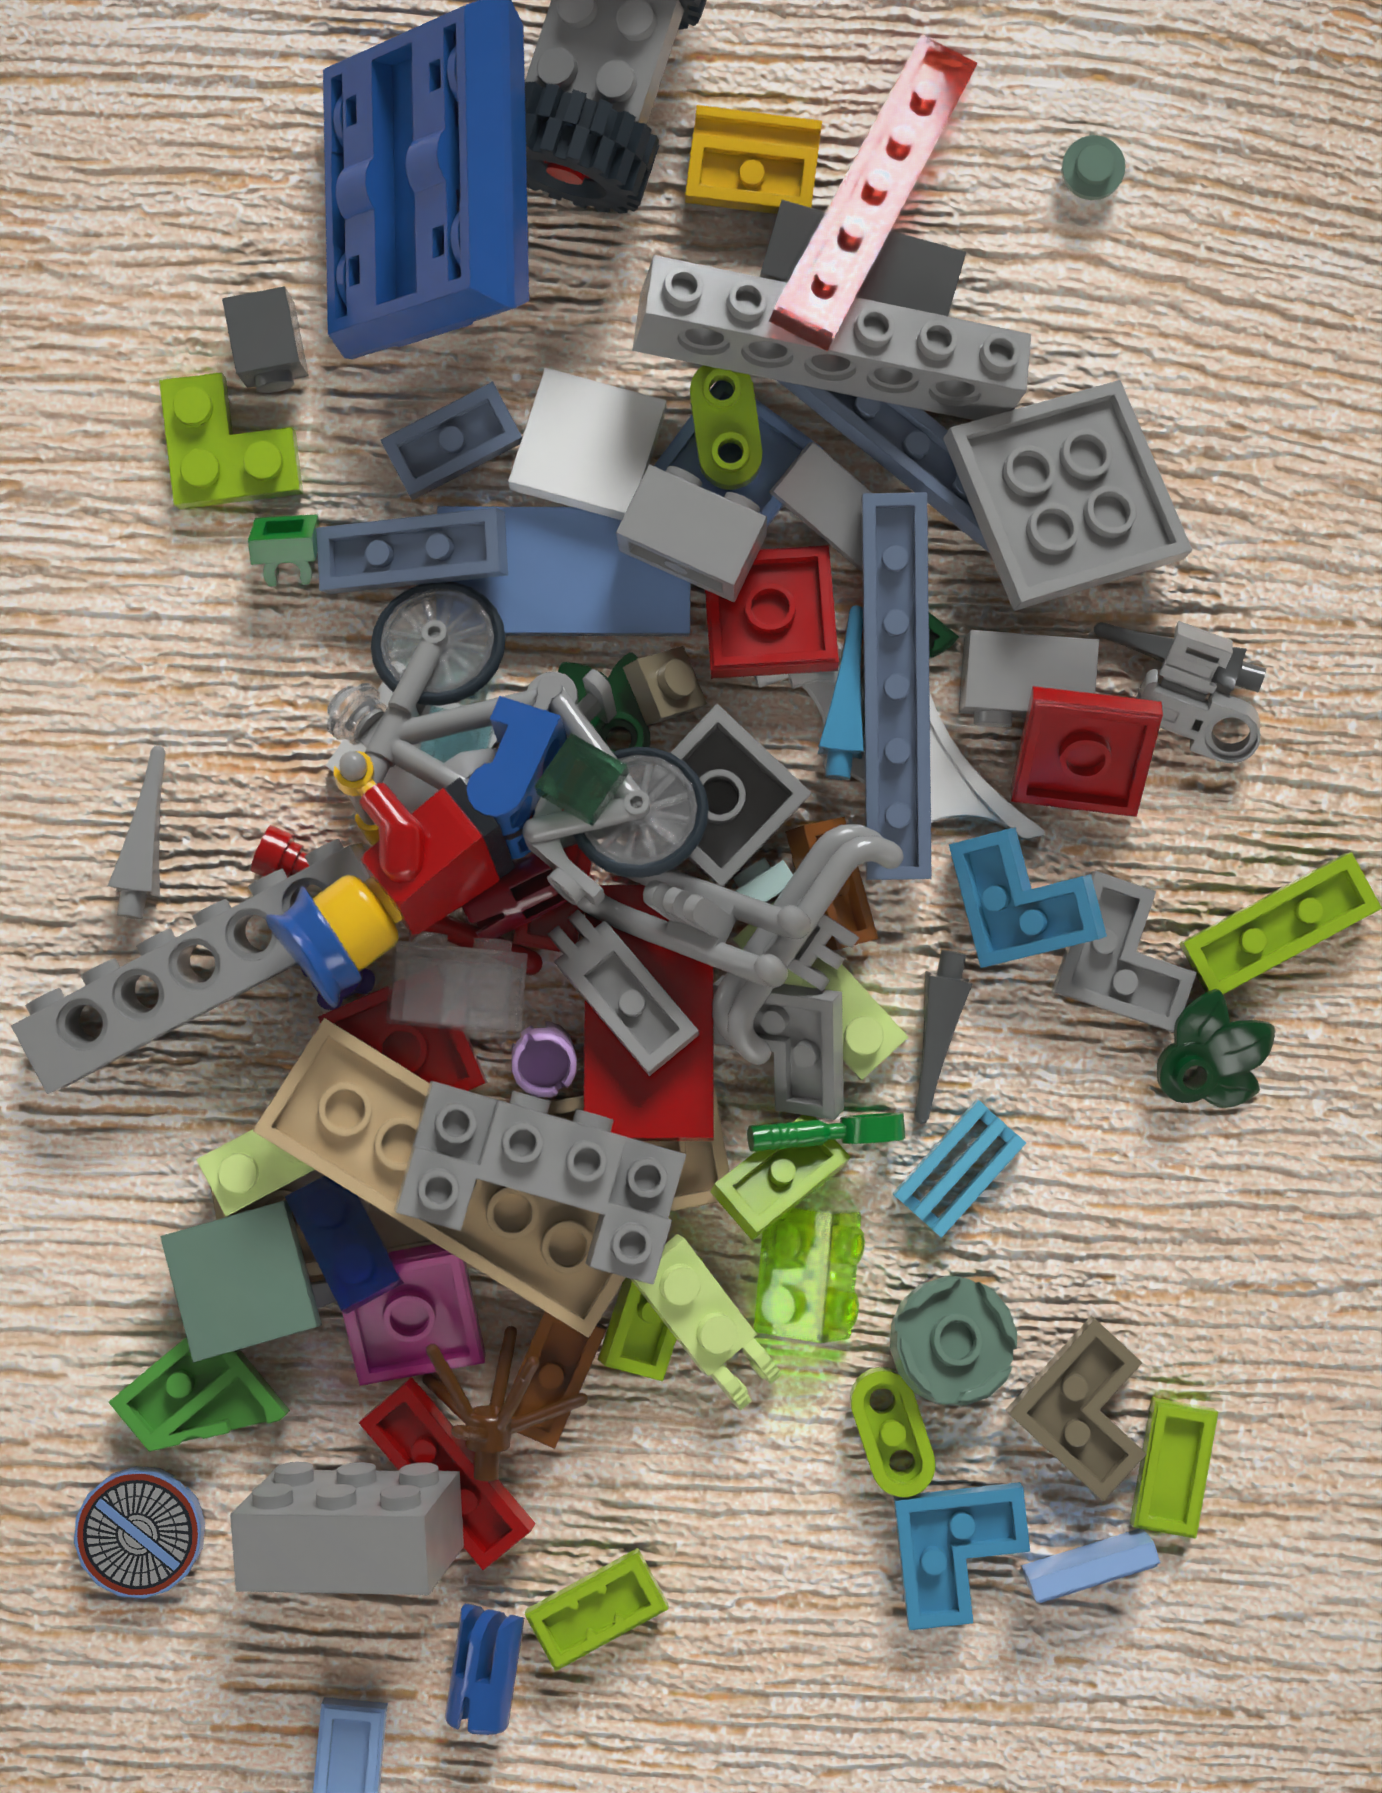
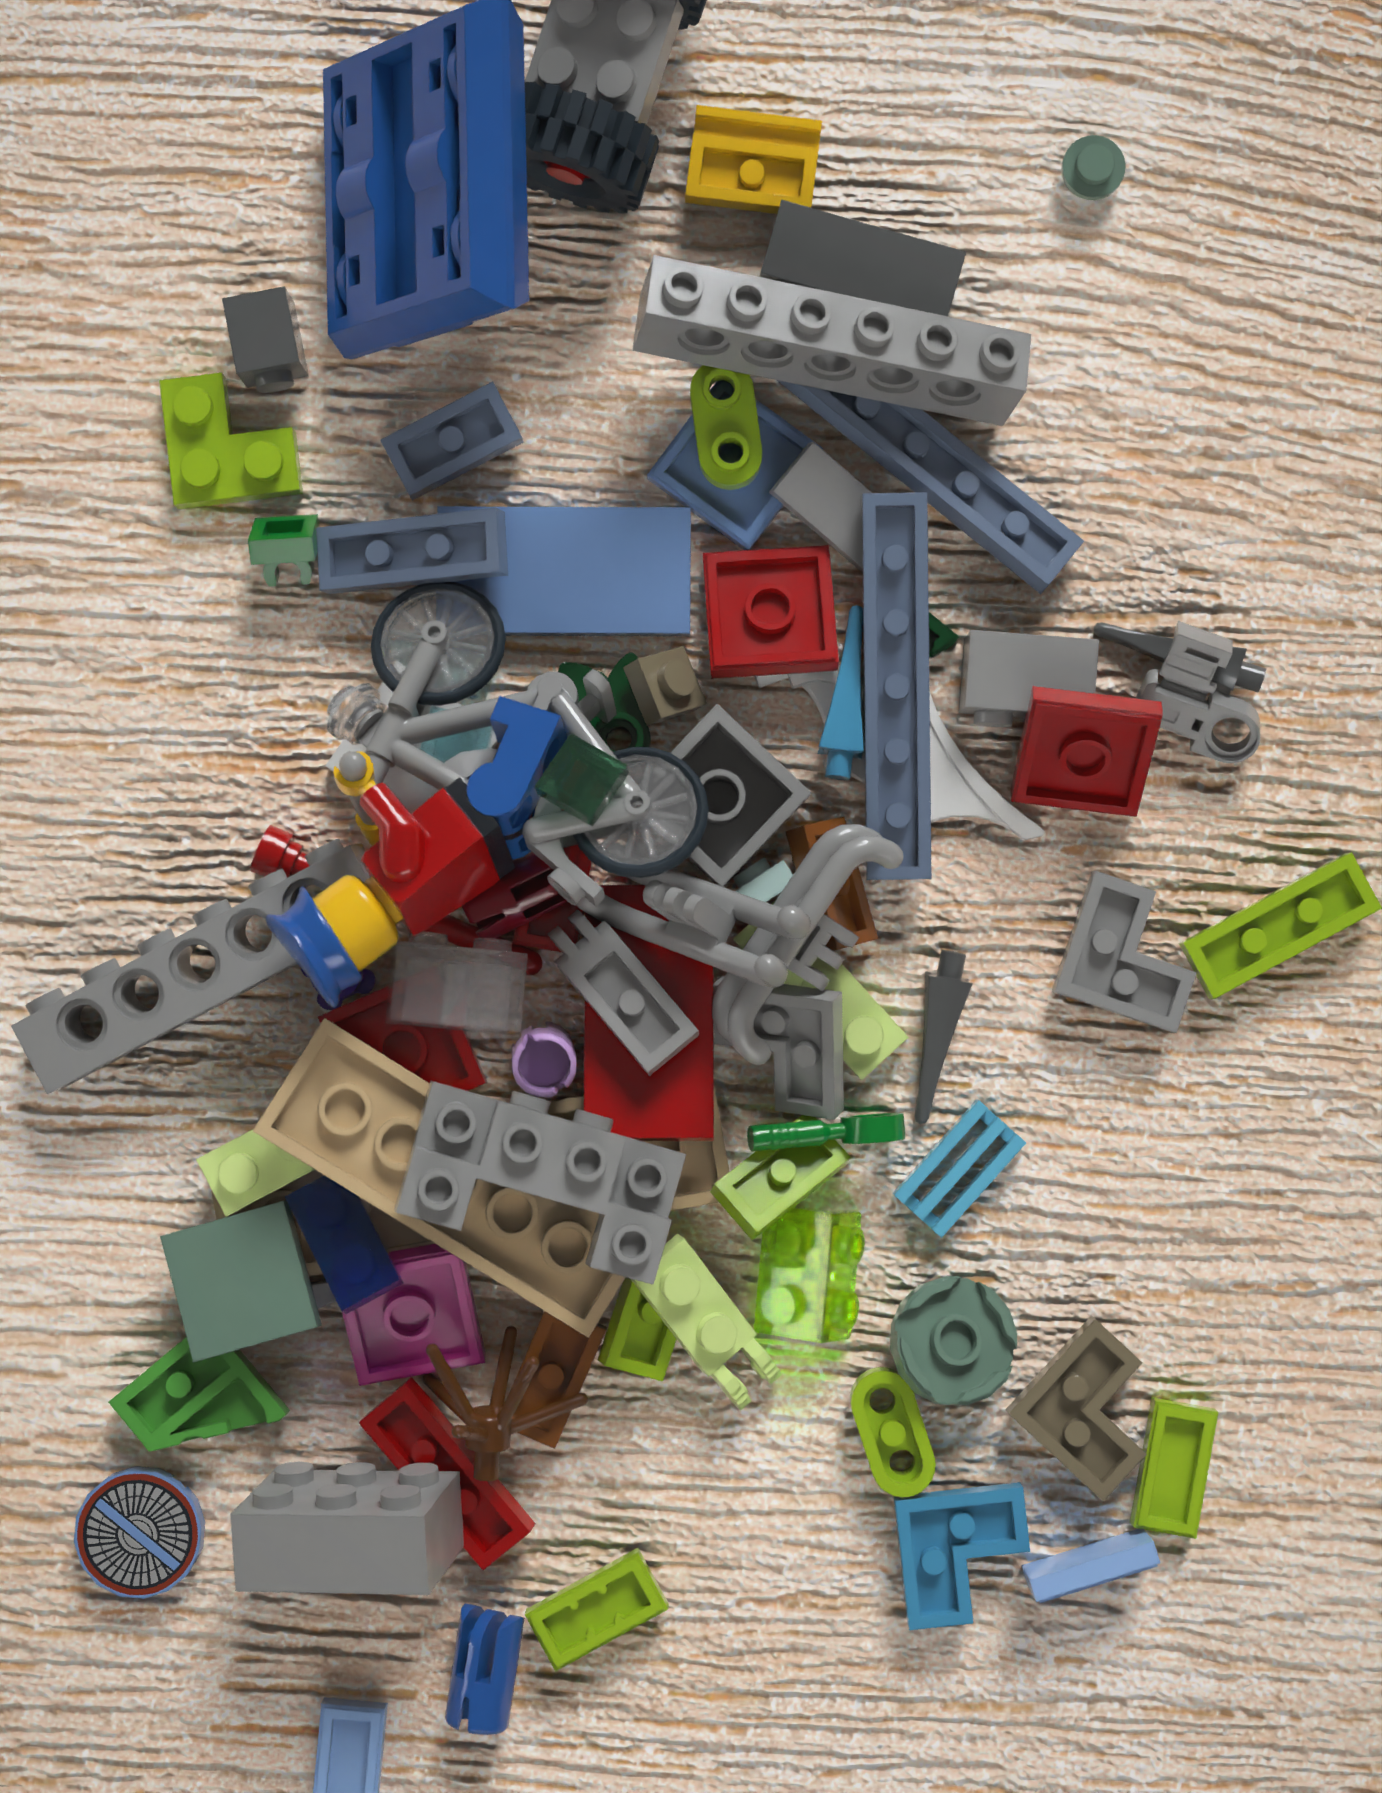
light grey piece [108,746,166,919] -> none
white tile [508,368,667,520] -> none
light grey brick [616,464,767,602] -> none
clear red tile [769,34,978,352] -> none
light grey plate [943,380,1192,611] -> none
dark azure plate [949,827,1107,968] -> none
dark green plate [1157,989,1276,1108] -> none

